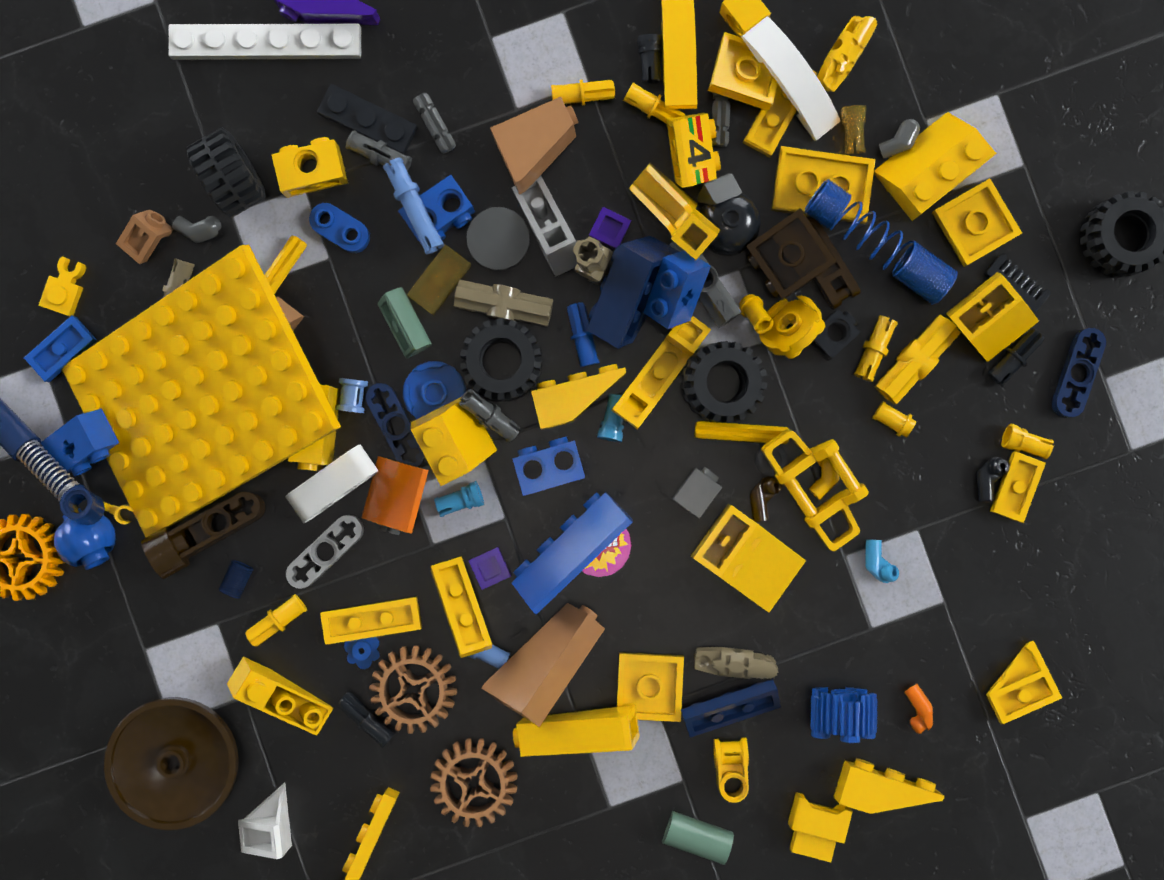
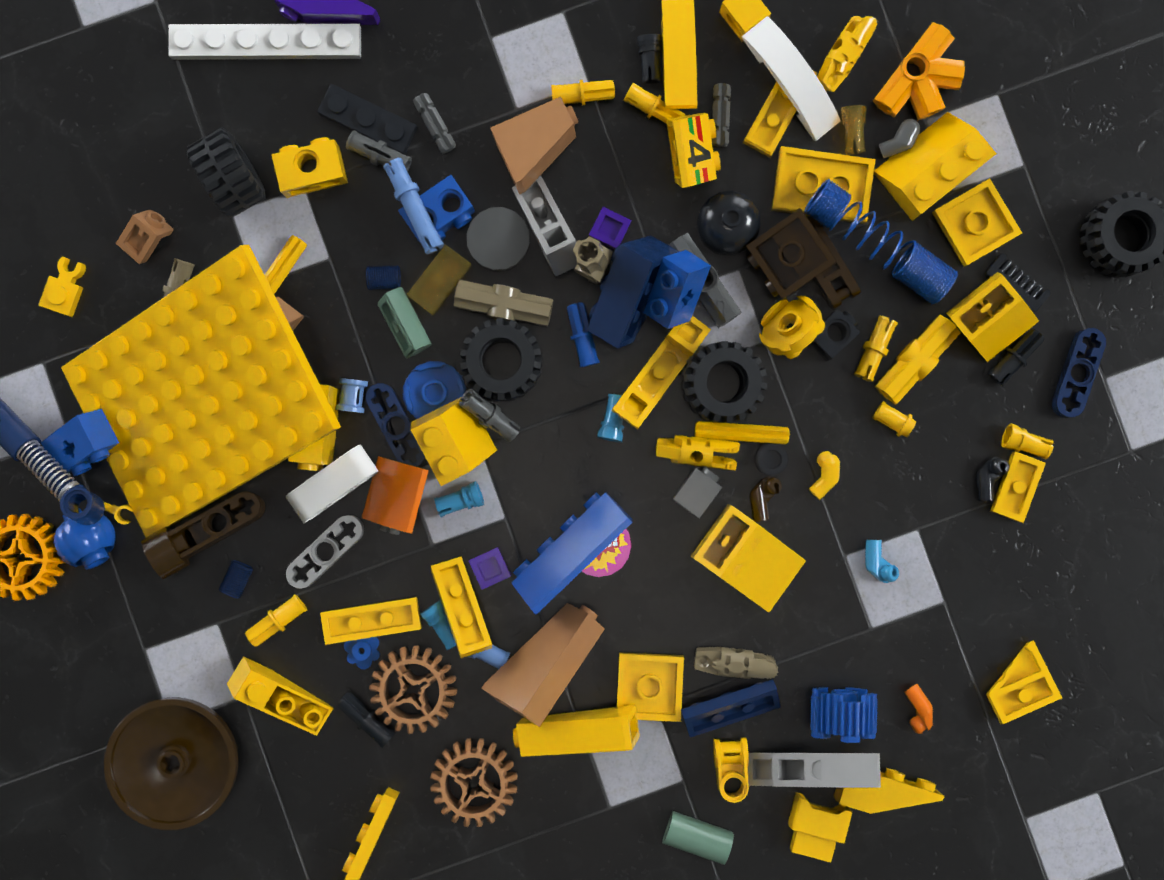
blue plate [24,315,97,382] -> none
dark grey arm [172,215,222,243] -> none
white slope [238,782,292,859] -> none
blue plate [309,203,370,253] -> none
blue brick [512,437,585,496] -> none
yellow slope [531,364,626,430] -> none
yellow arch [629,163,720,260] -> none
slope [697,173,742,205] -> none
yellow plate [708,32,778,111] -> none
yellow pin [739,294,774,334] -> none
yellow bar [761,429,869,551] -> none
none -> dark blue piece [366,265,401,290]
none -> dark azure pin [420,600,456,650]
none -> yellow hinge [656,435,740,470]
none -> light grey slope [748,753,881,788]
none -> light orange piece [873,22,965,120]

